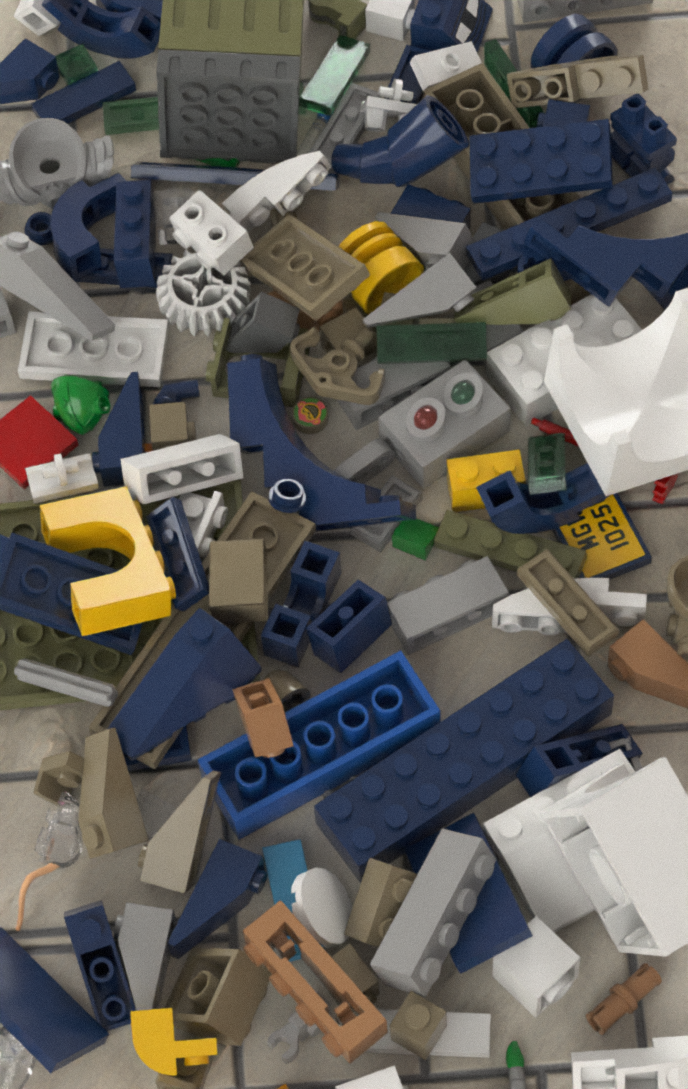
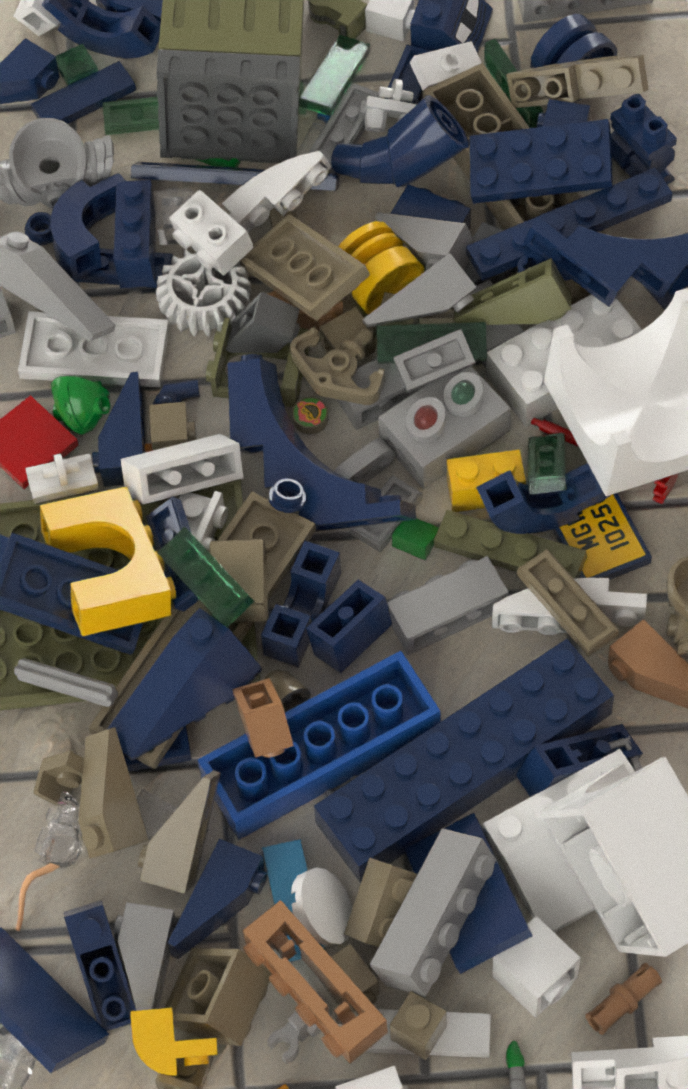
none -> clear green plate [157,527,255,628]
none -> light grey plate [393,329,475,393]

